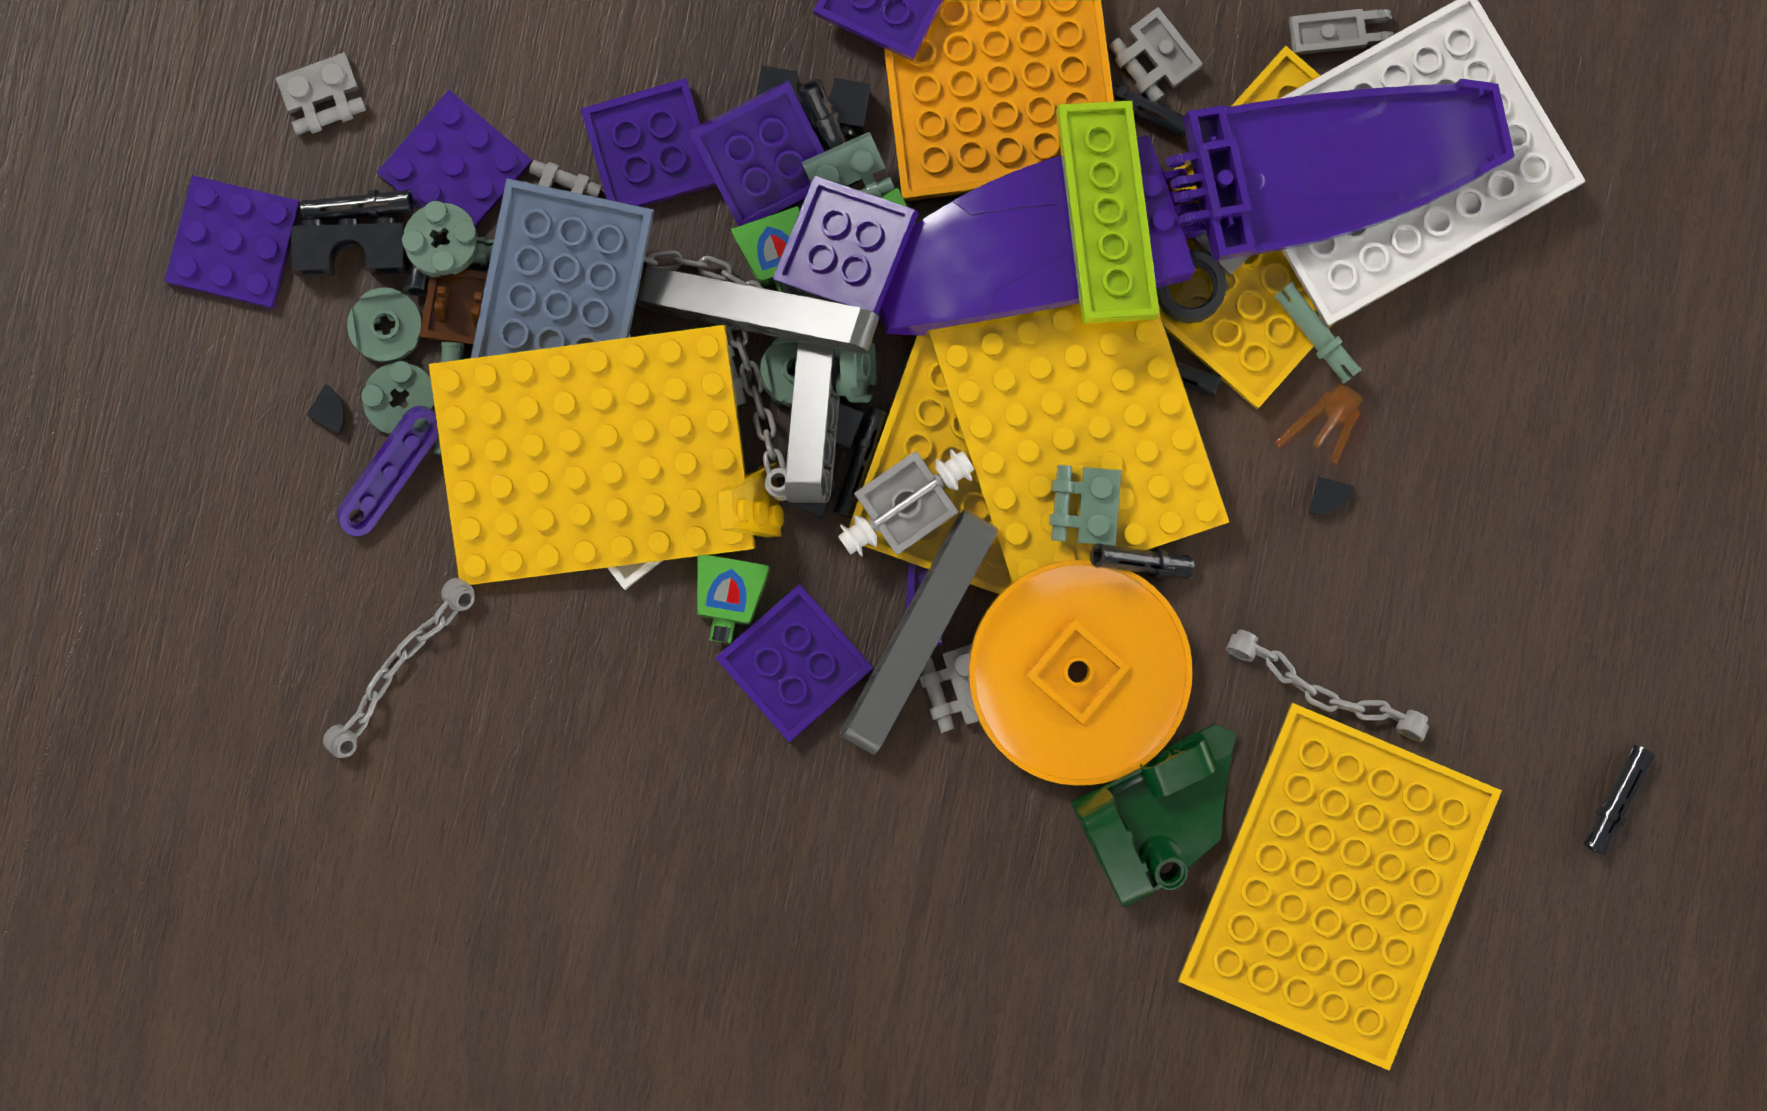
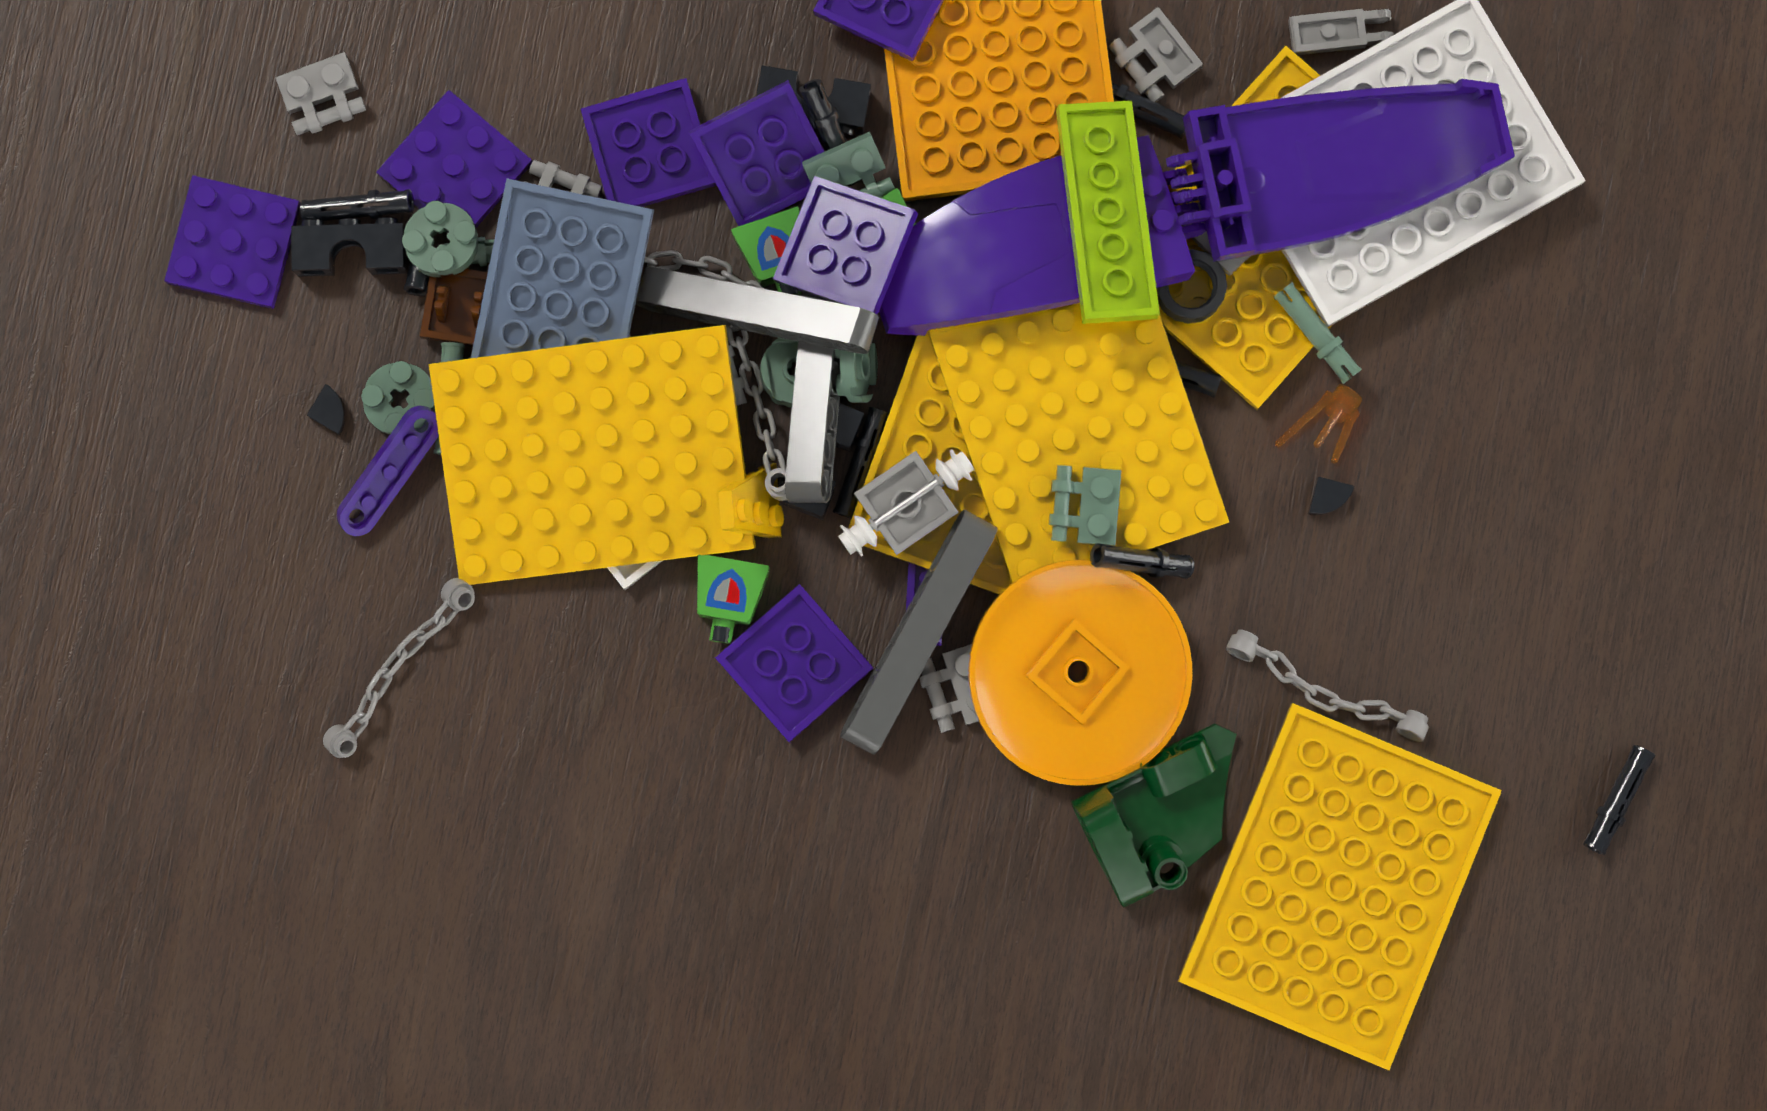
sand green plate [347,288,422,363] -> none

